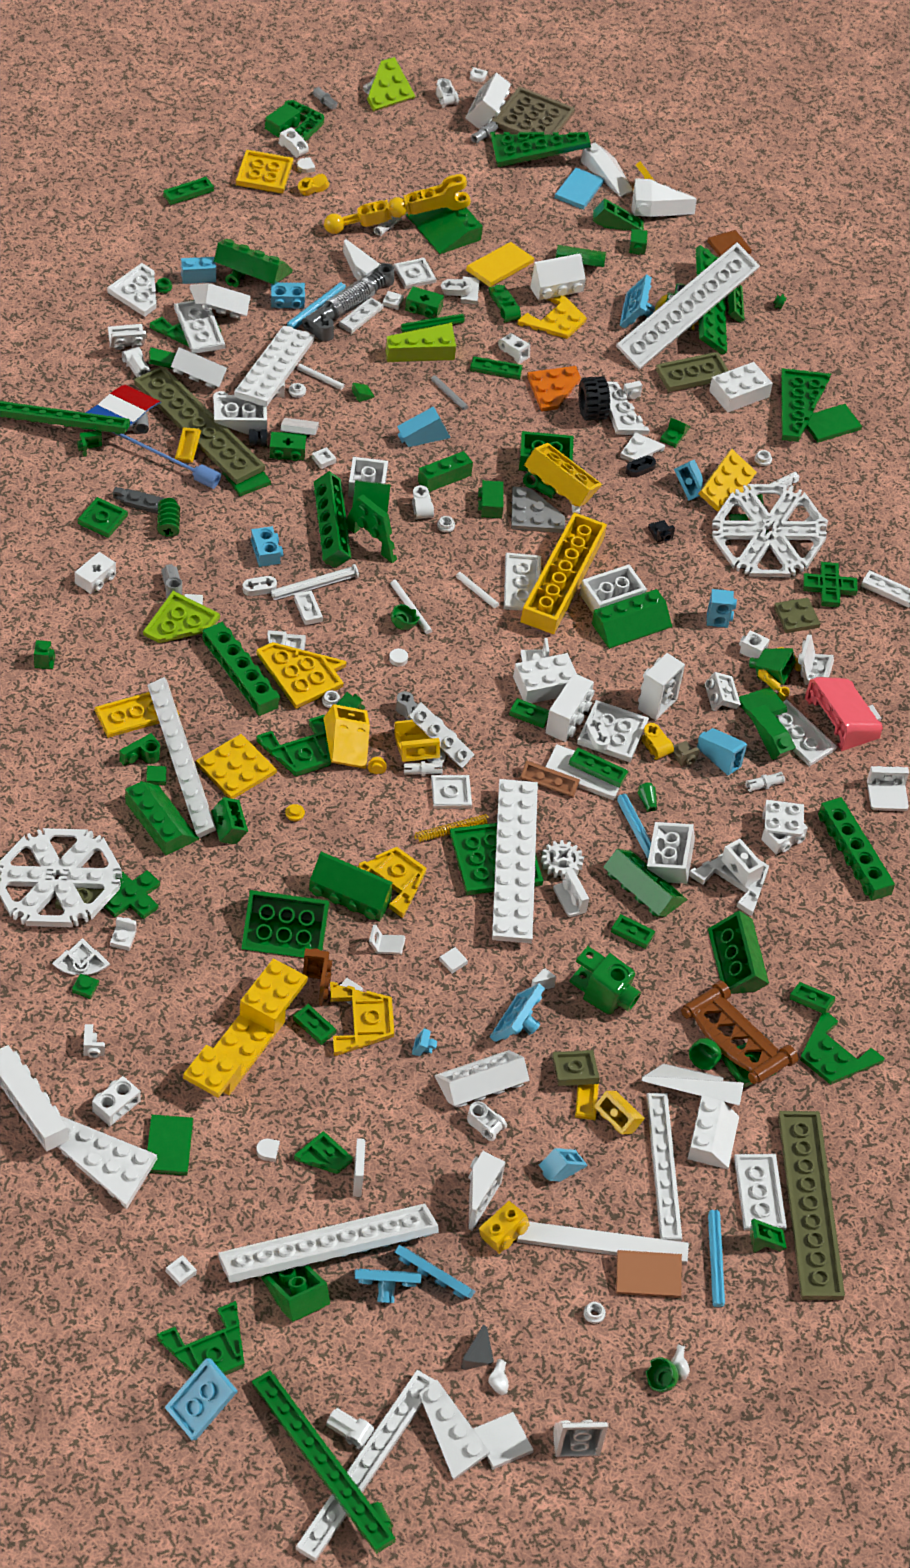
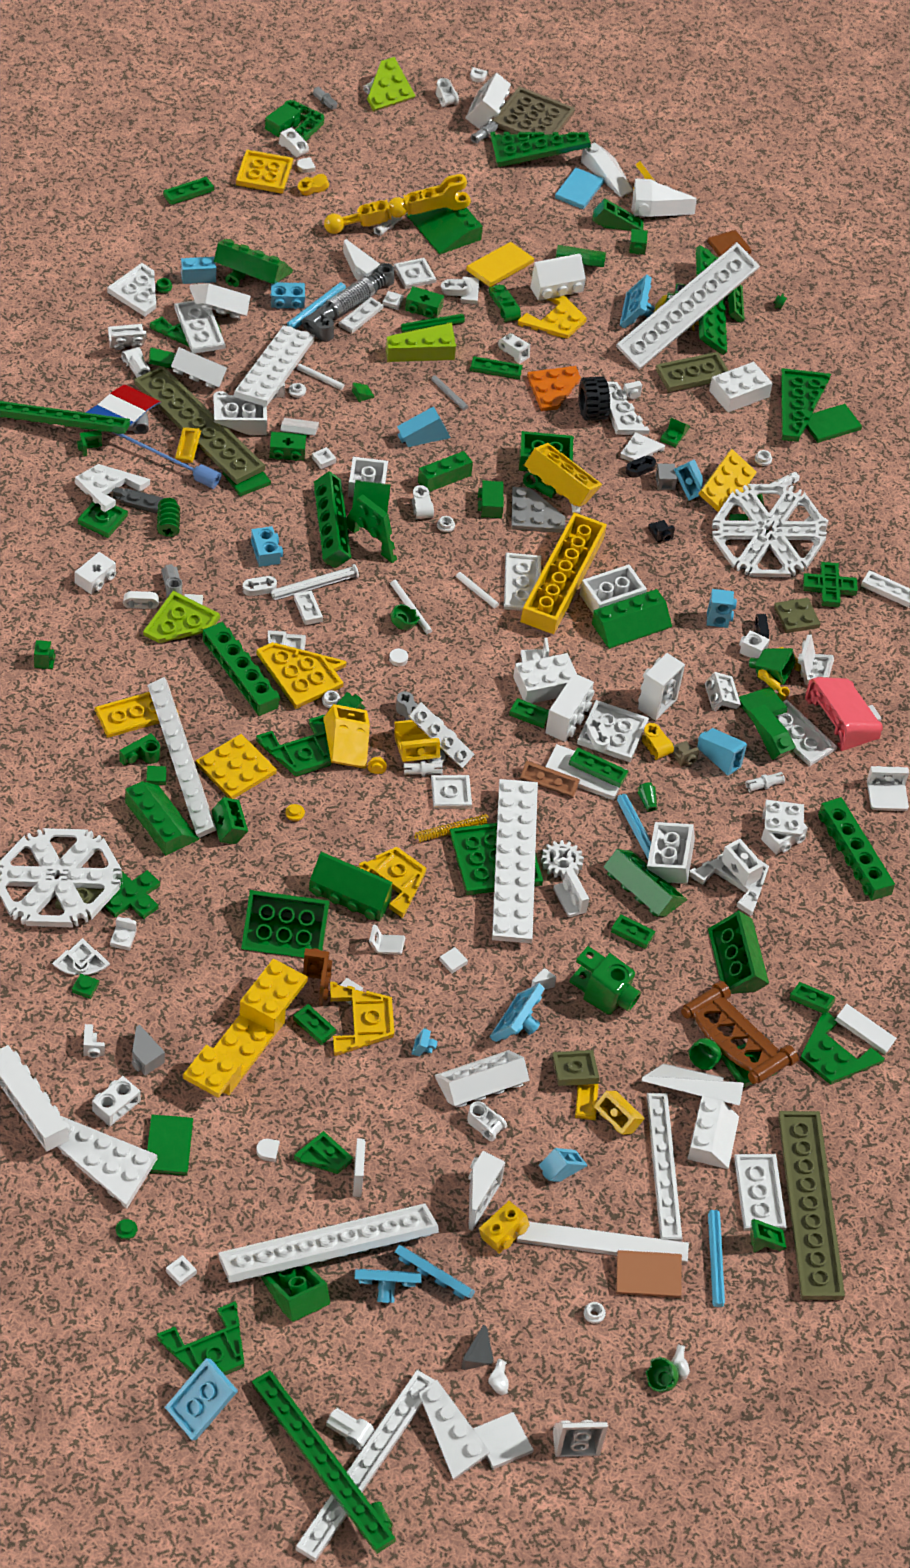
black wheel [249,429,267,447] -> none
none -> white wing [75,464,150,512]
none -> green plate [116,1219,138,1240]
none -> white beam [123,591,159,609]
none -> light grey slope [132,1025,165,1075]
none -> light grey brick [655,464,677,490]
none -> black beam [755,614,769,639]
none -> white tile [835,1003,897,1055]

